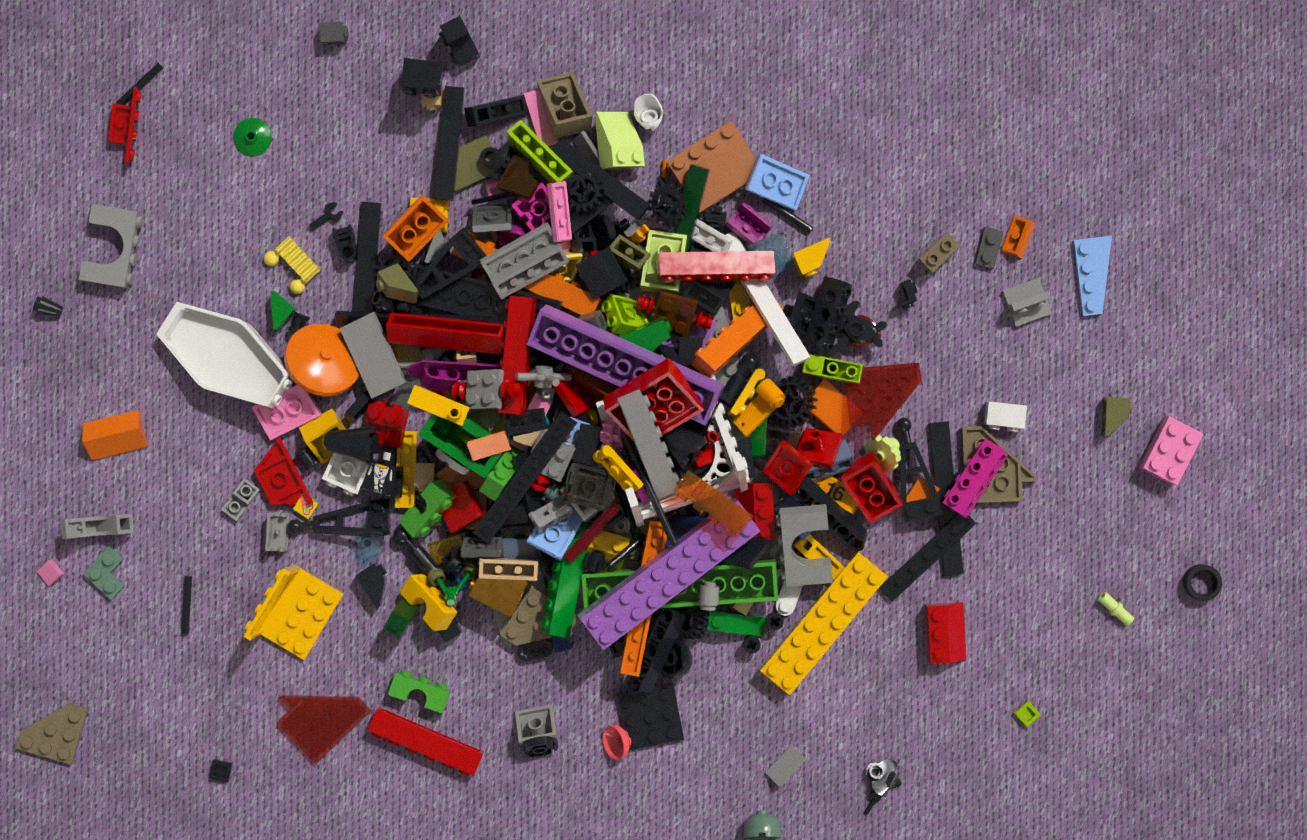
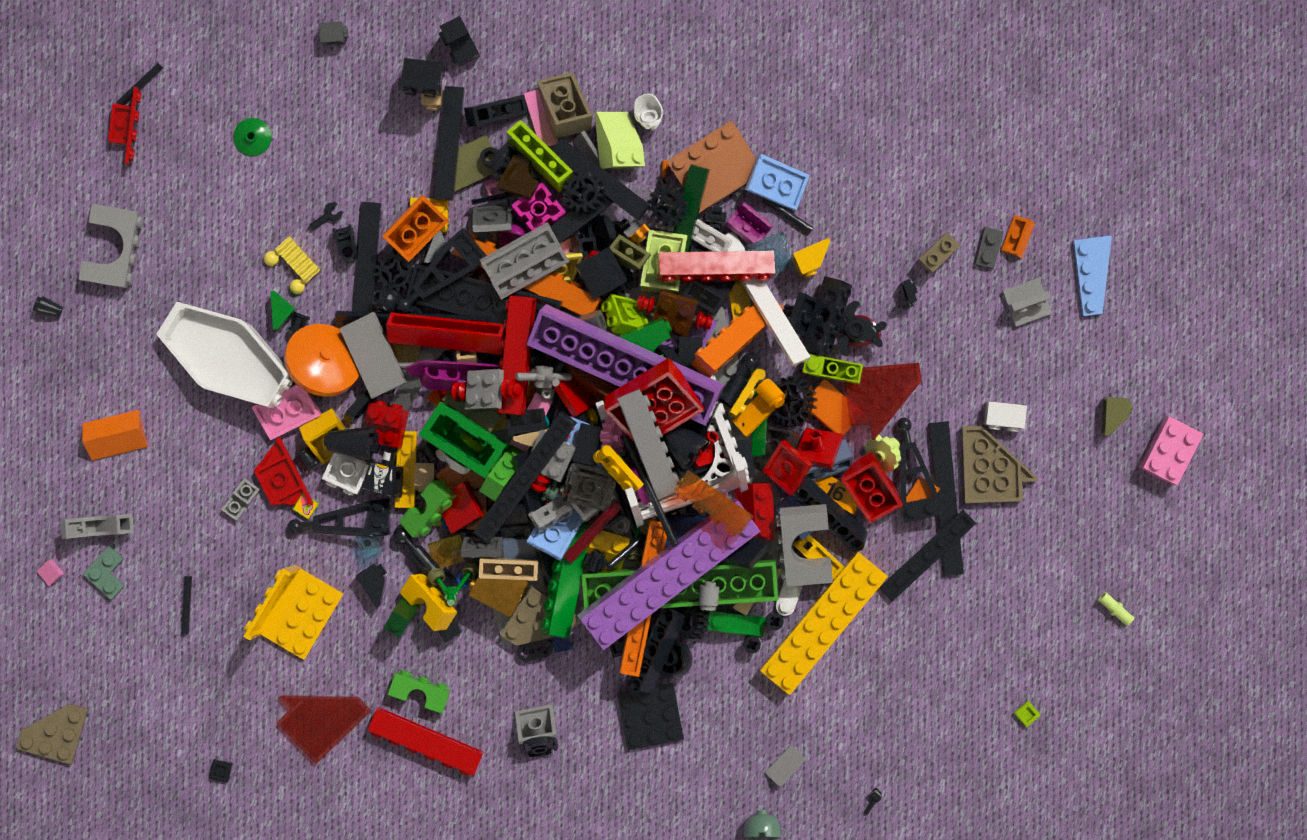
light grey hinge [265,512,290,552] -> none
olive slope [376,263,418,304] -> none
yellow piece [407,385,470,426] -> none
black tile [442,546,464,574] -> none
orange slope [466,430,511,461] -> none
bright pink tile [547,181,572,242] -> none
coral piece [602,725,631,760] -> none
plate [866,759,902,797] -> none
red slope [925,602,966,664] -> none
dark pink brick [943,439,1009,518] -> none
black tyre [1183,564,1222,601] -> none

